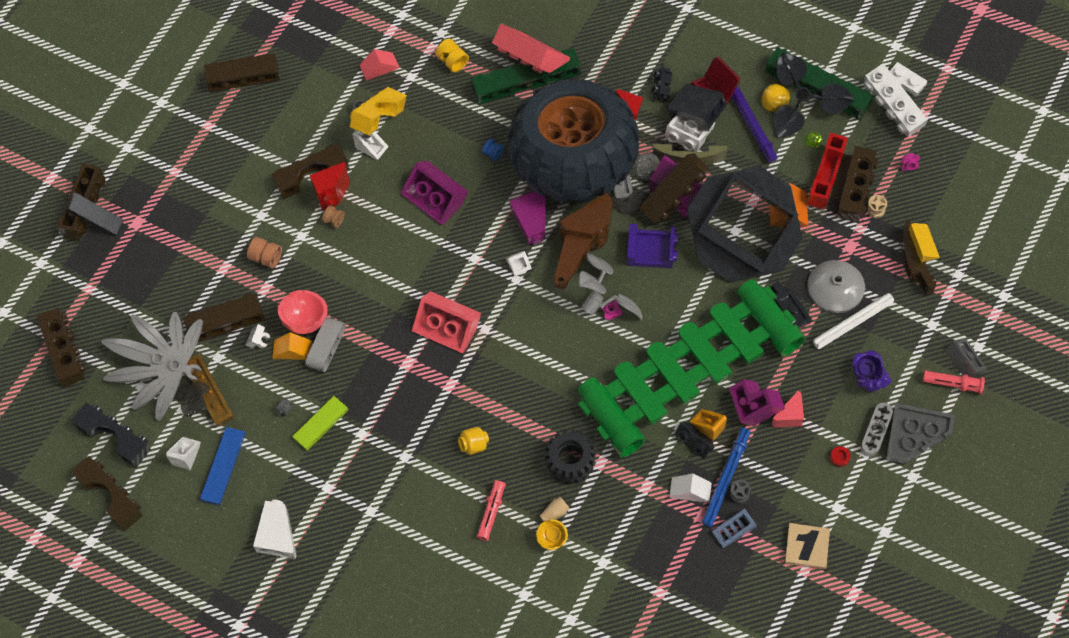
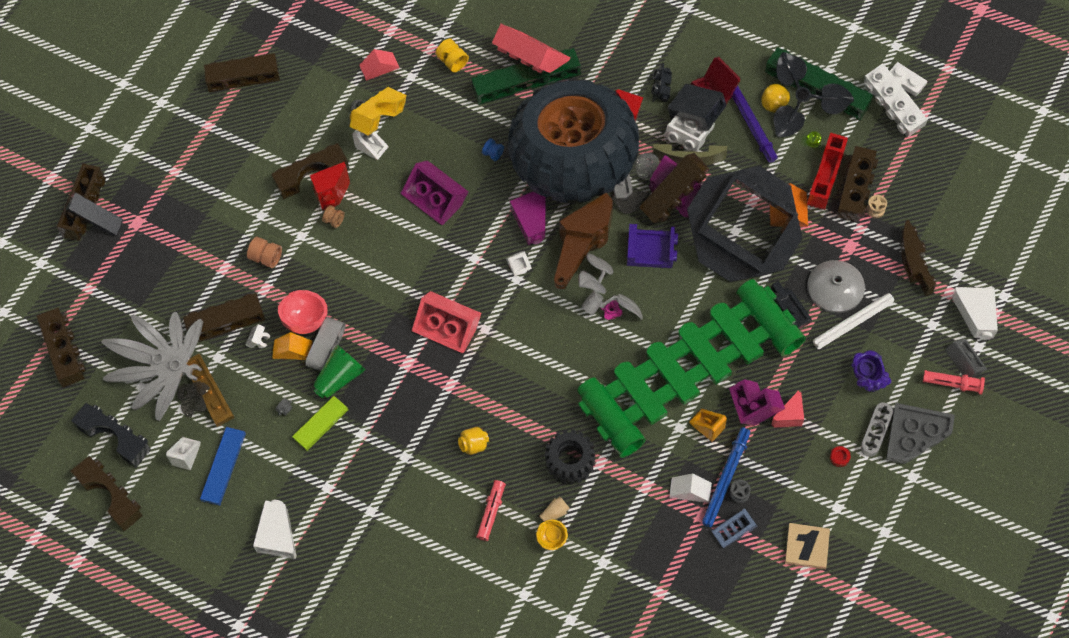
black hinge [674,421,715,459] -> none
dark pink plate [901,153,920,171] -> none
yellow slope [909,223,939,262] -> none
none -> green cone [313,344,366,398]
none -> white slope [952,287,998,340]

